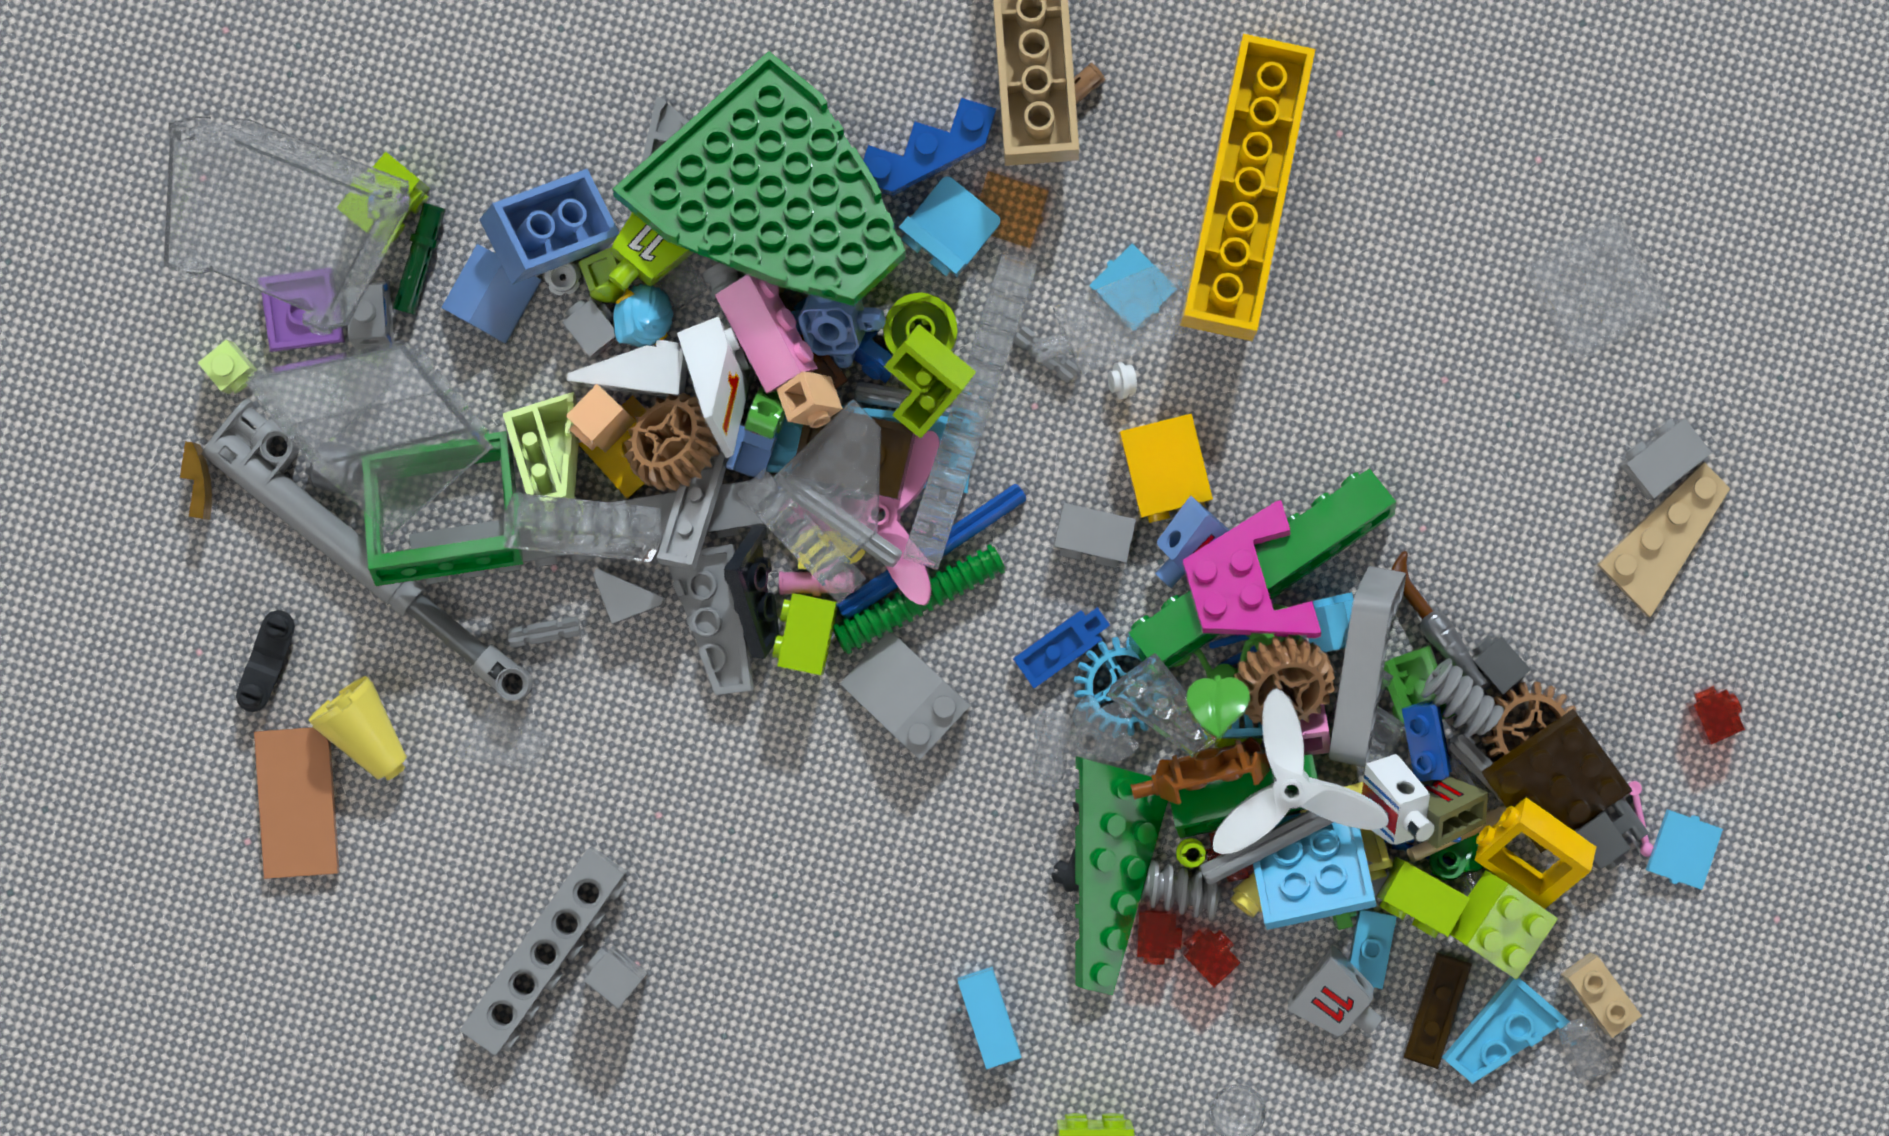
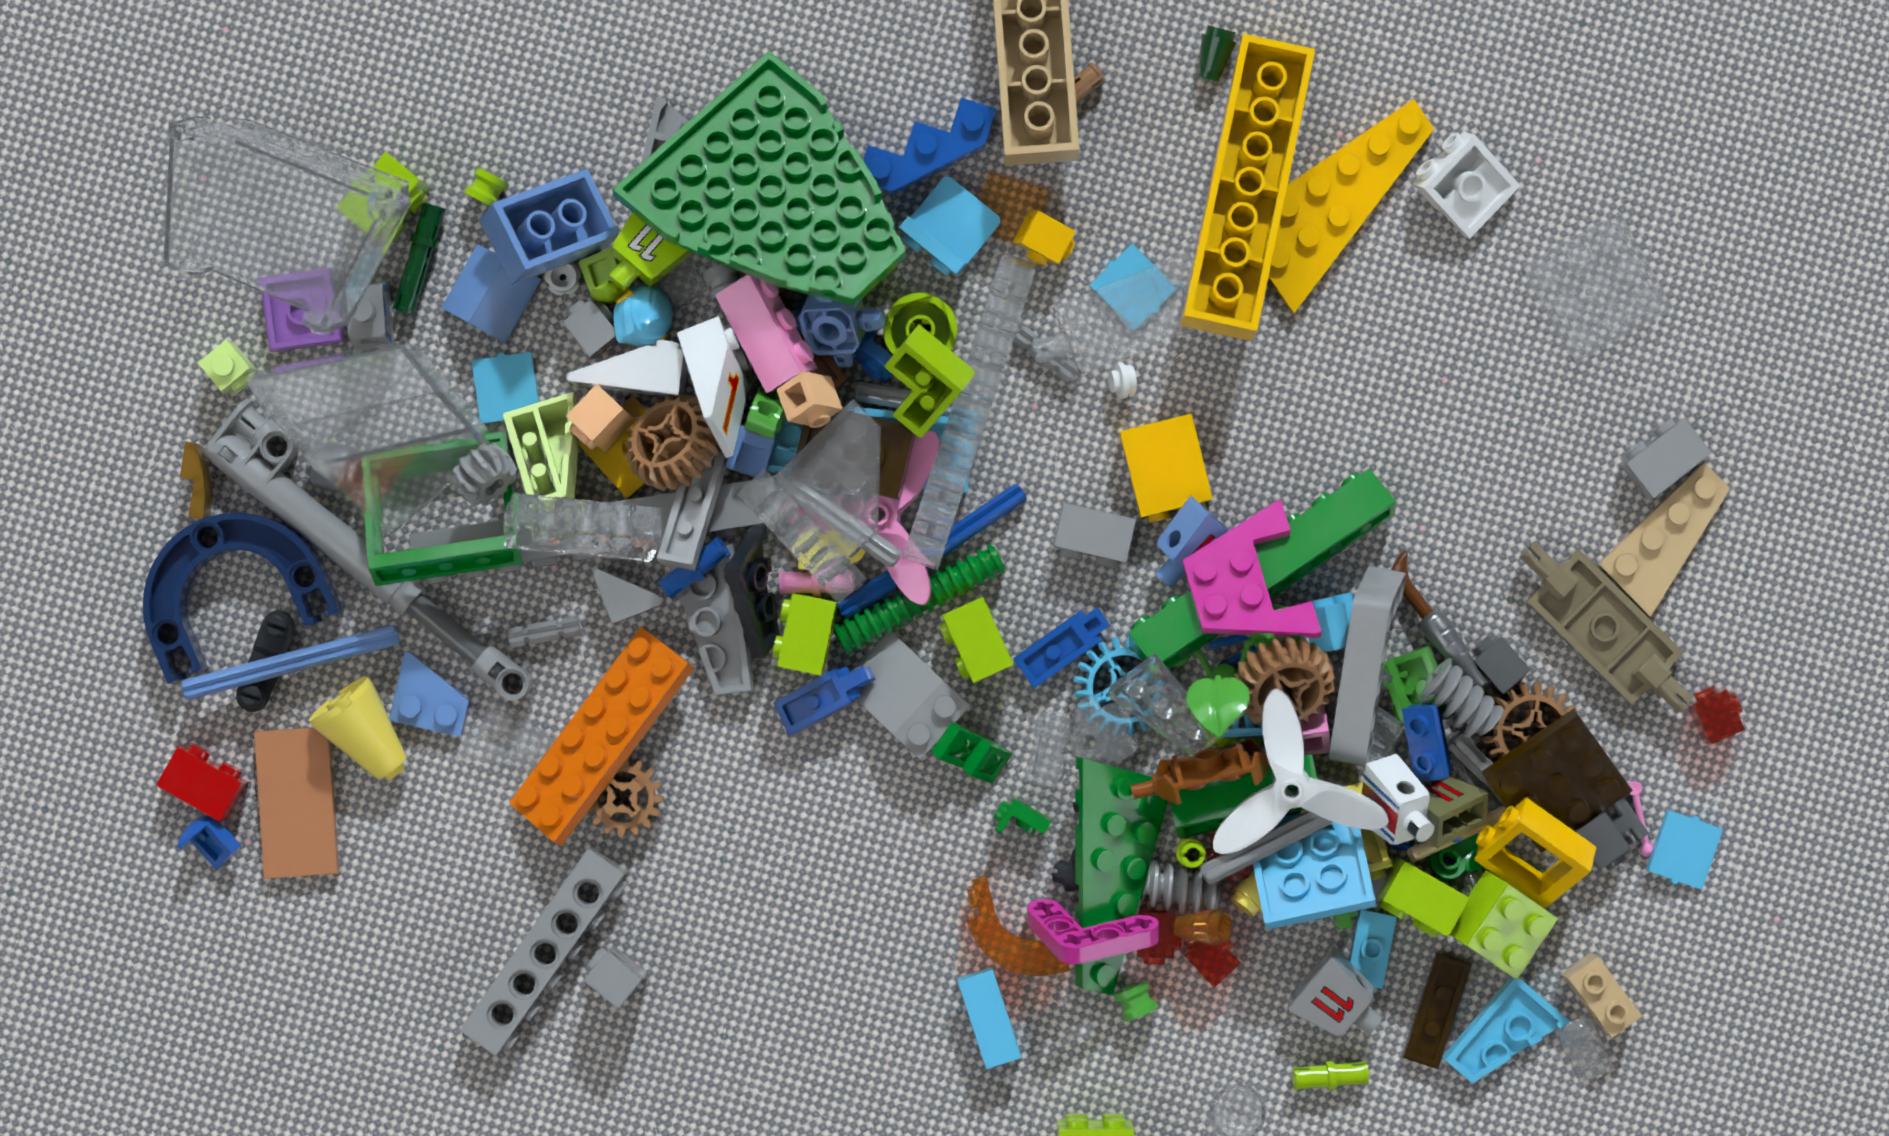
none -> dark blue piece [143,513,344,684]
none -> red brick [156,743,248,822]
none -> blue plate [178,815,241,871]
none -> medium blue axle [181,625,400,700]
none -> medium blue wing [389,651,470,737]
none -> light grey gear [451,443,517,506]
none -> lime wheel [463,167,510,207]
none -> medium azure piece [471,351,539,424]
none -> orange plate [509,626,695,846]
none -> medium nougat gear [587,757,664,837]
none -> blue pin [658,537,731,599]
none -> blue hinge [773,666,876,736]
none -> green slope [931,722,1012,784]
none -> lime brick [939,597,1014,683]
none -> clear orange arch [966,874,1070,976]
none -> green bracket [992,796,1052,836]
none -> yellow brick [1012,210,1076,267]
none -> dark pink beam [1027,899,1159,964]
none -> bright green wheel [1113,979,1158,1022]
none -> clear orange cone [1174,909,1232,946]
none -> dark green cone [1198,25,1237,82]
none -> yellow wing [1268,99,1434,314]
none -> lime pin [1292,1061,1369,1091]
none -> white plate [1413,131,1520,239]
none -> dark tan plate [1519,541,1694,713]

